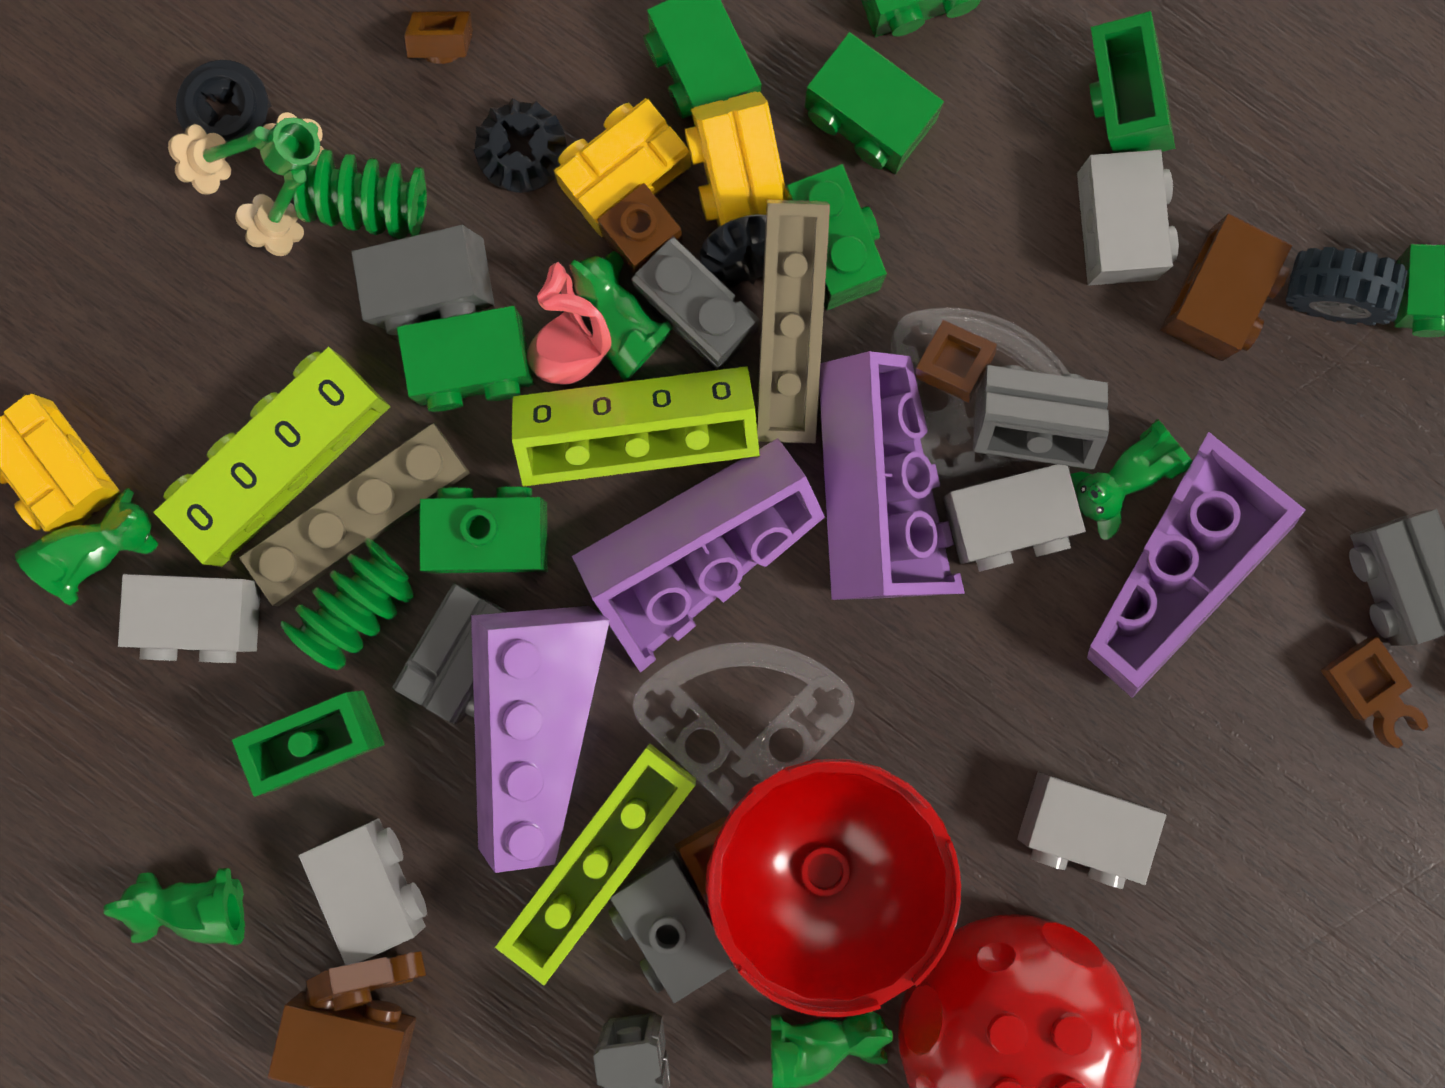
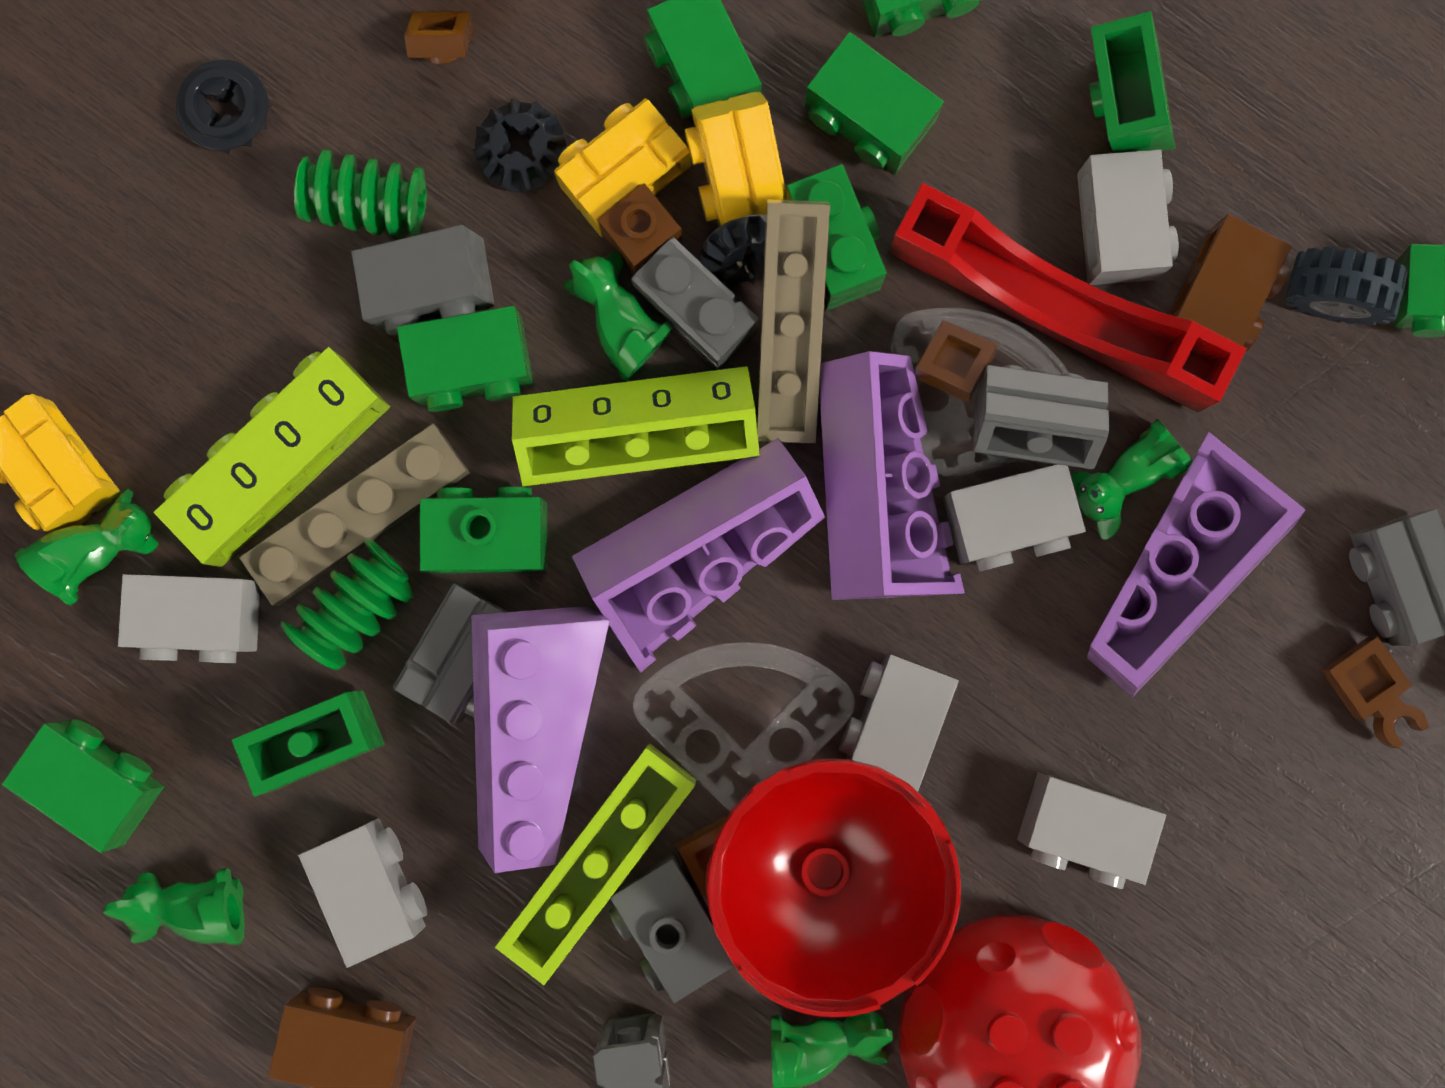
plant [168,112,324,256] -> none
reddish brown plate [306,951,426,1011] -> none
coral piece [527,262,612,385] -> none
none -> green brick [2,719,165,853]
none -> light grey brick [839,654,959,792]
none -> red arch [888,183,1247,413]

